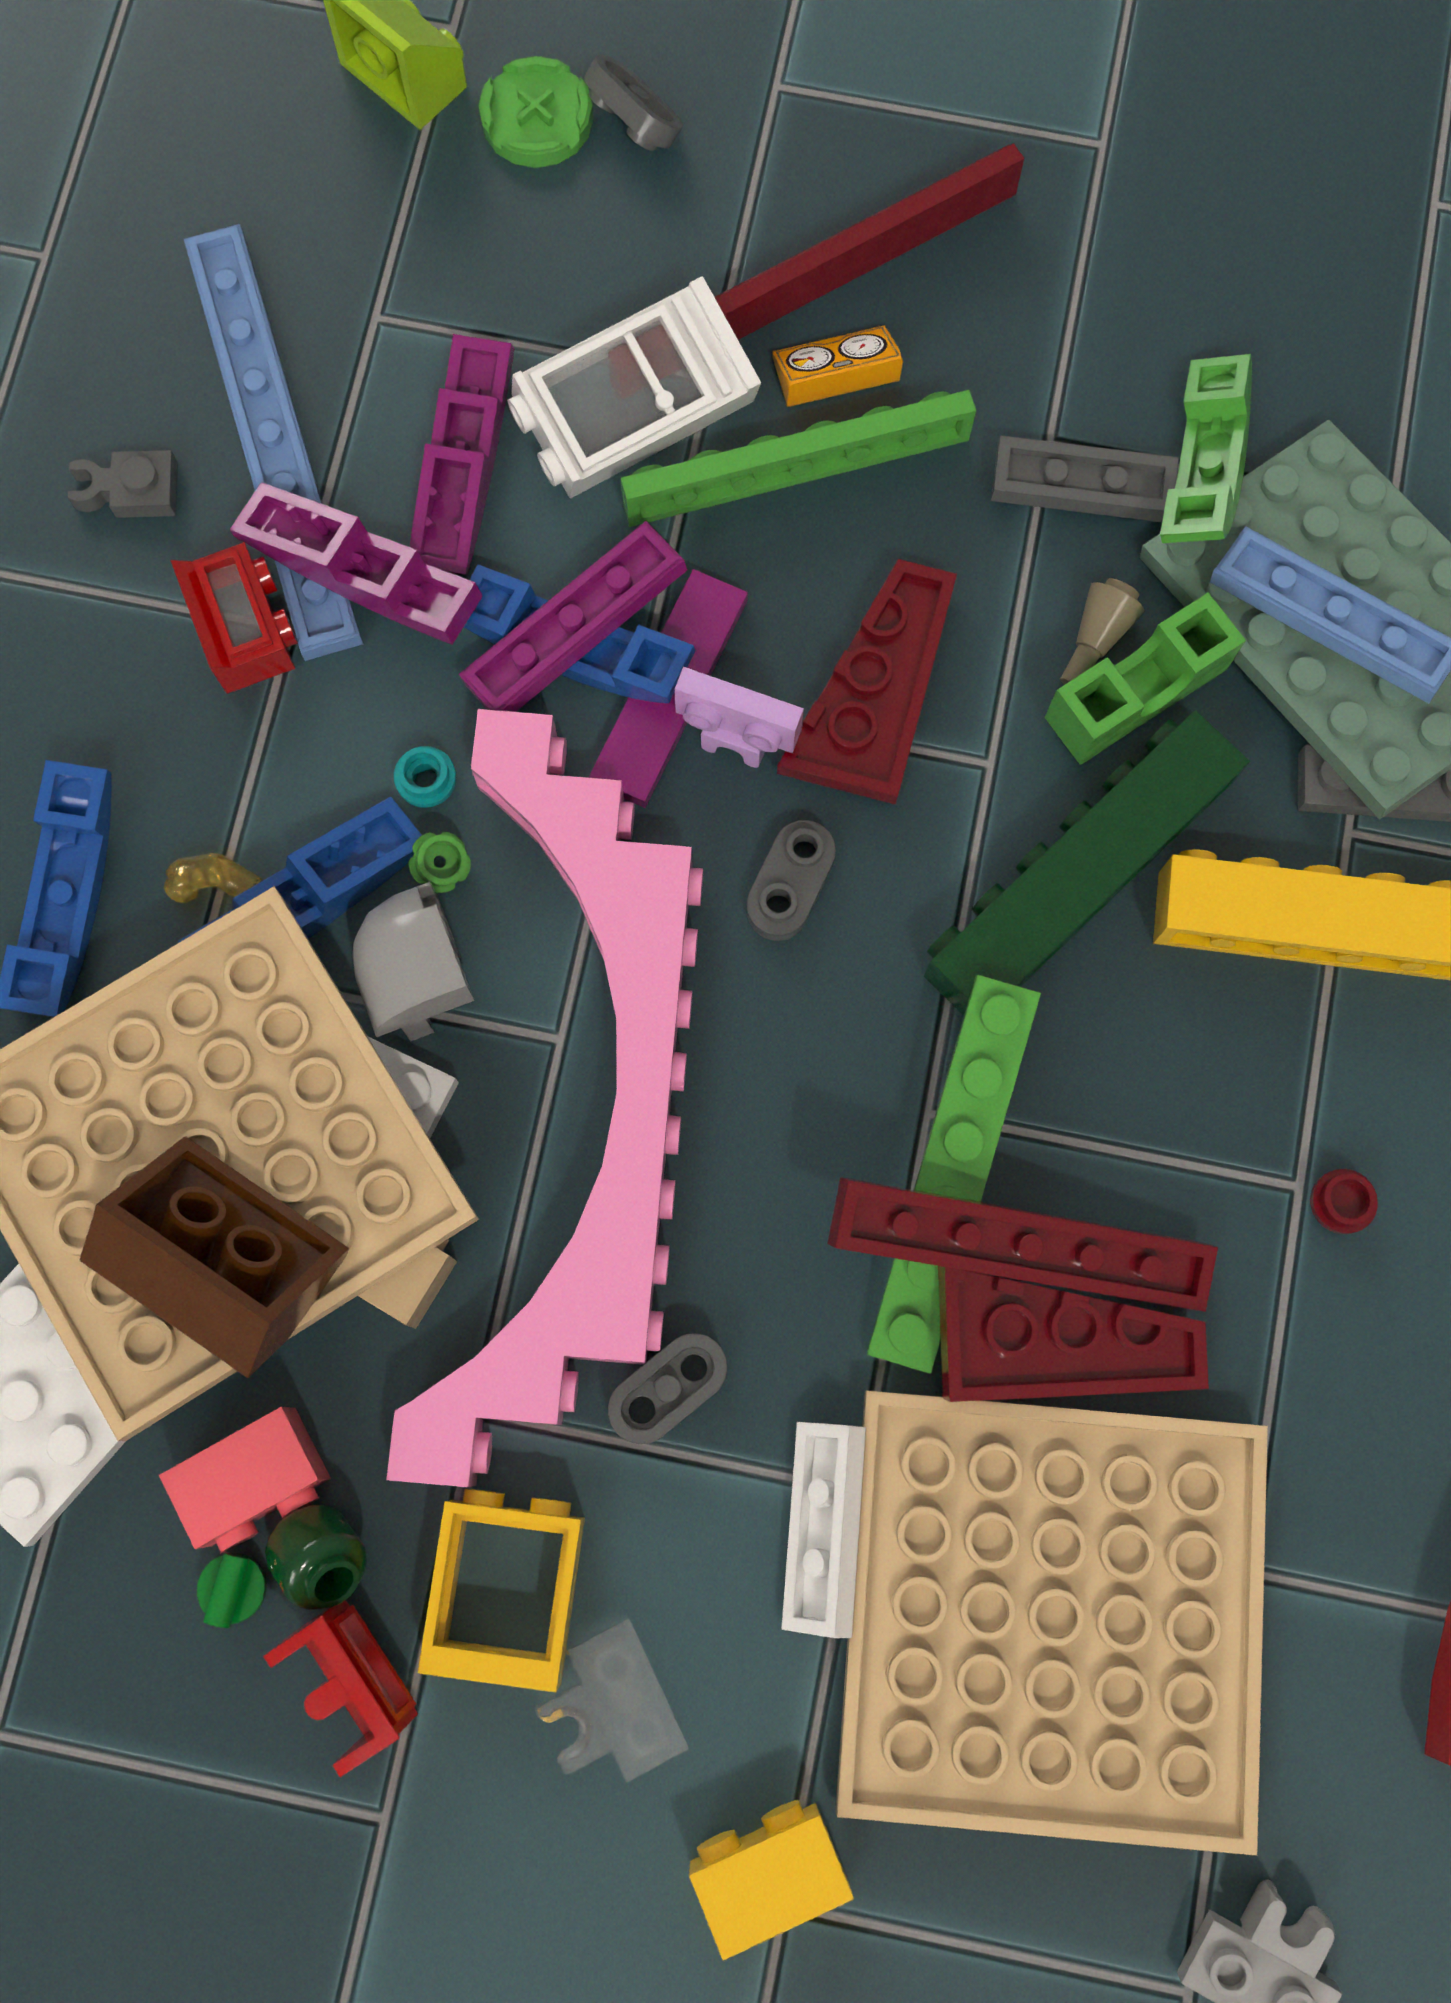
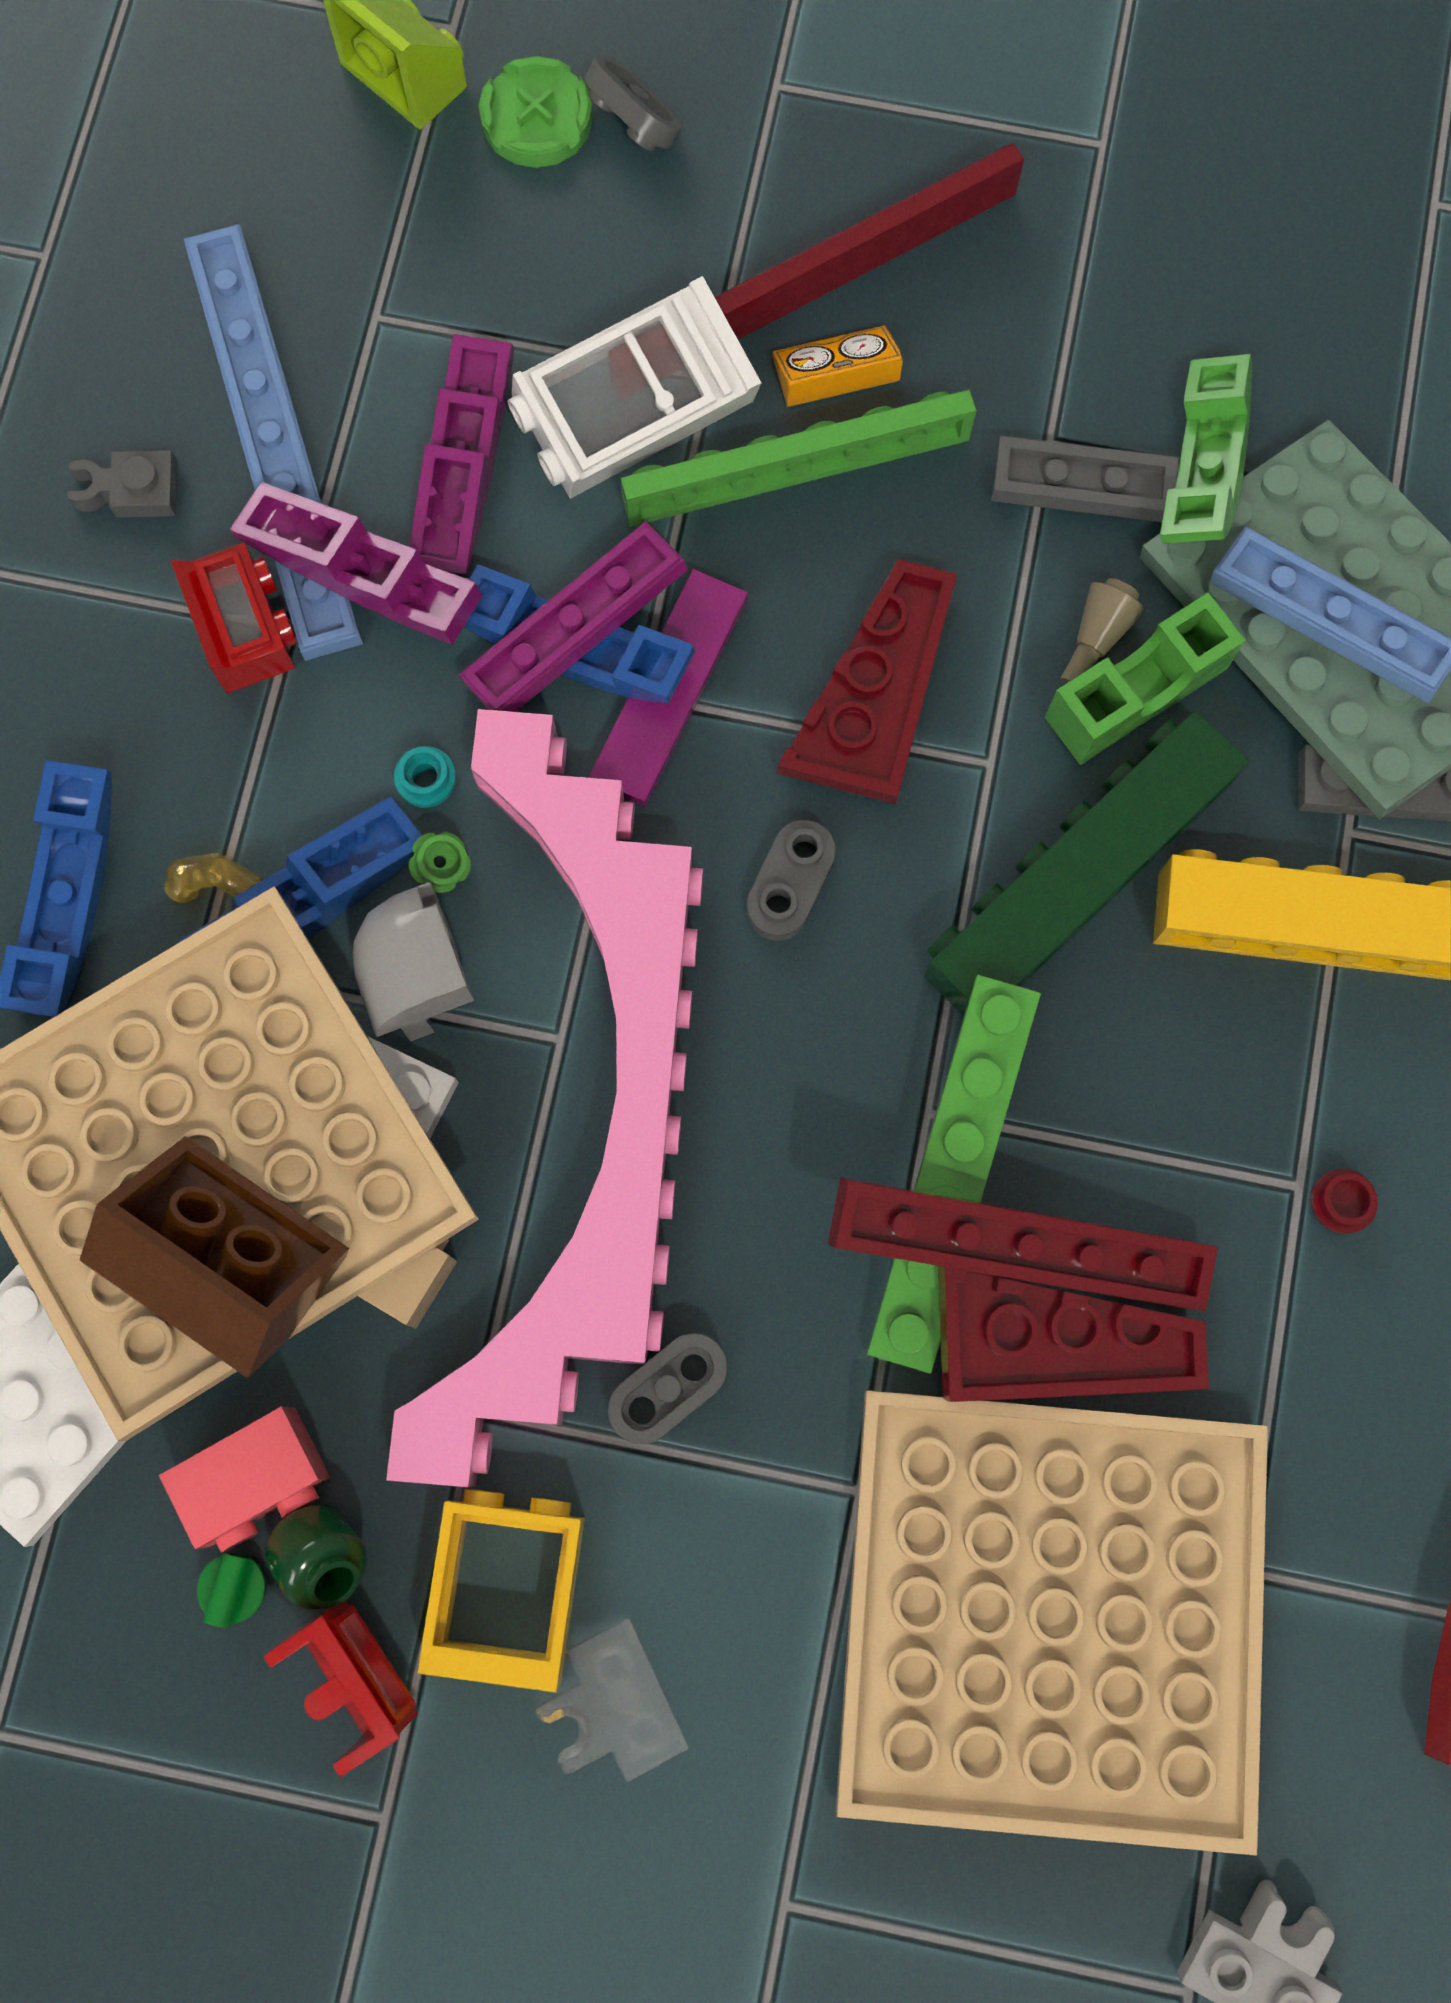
lavender plate [674,667,804,768] -> none
yellow brick [689,1800,854,1961] -> none
white plate [781,1422,866,1638] -> none

